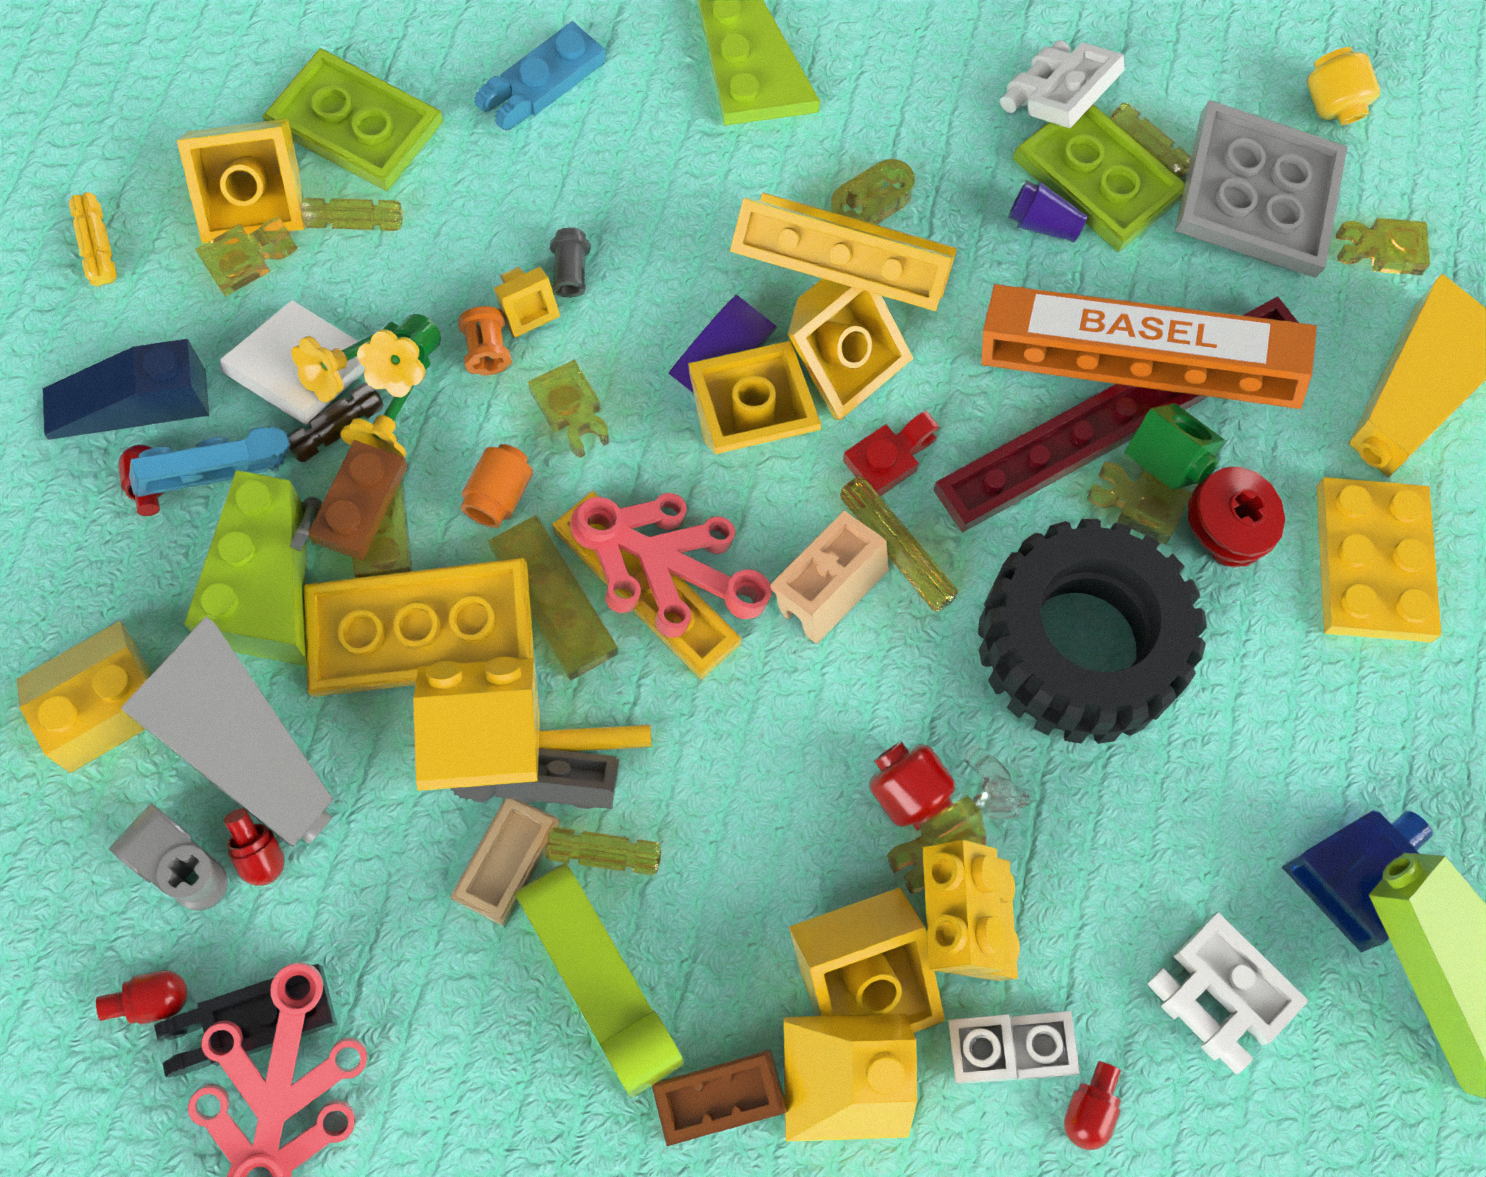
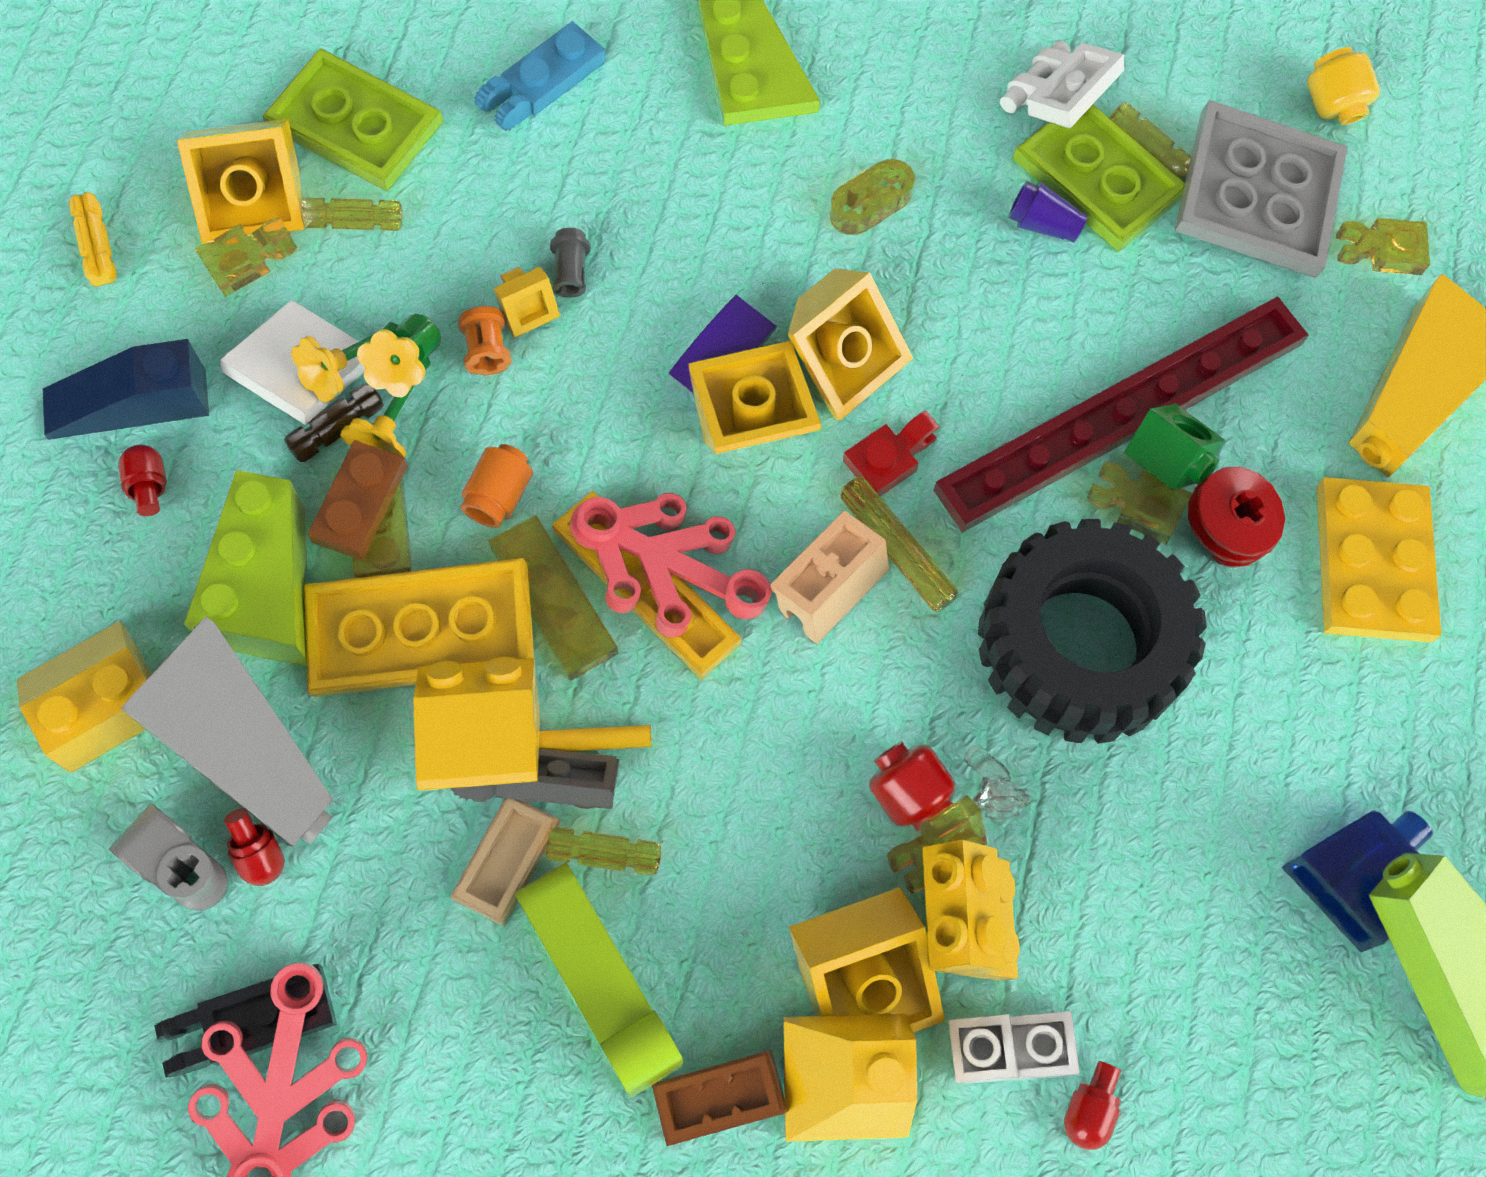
red cylinder [96,970,188,1025] -> none
dark azure hinge [129,426,290,497] -> none
dark grey hinge [289,497,322,551] -> none
clear yellow plate [528,359,609,458] -> none
yellow fence [730,192,957,311] -> none
orange brick [981,284,1317,409] -> none
white plate [1147,912,1309,1075] -> none

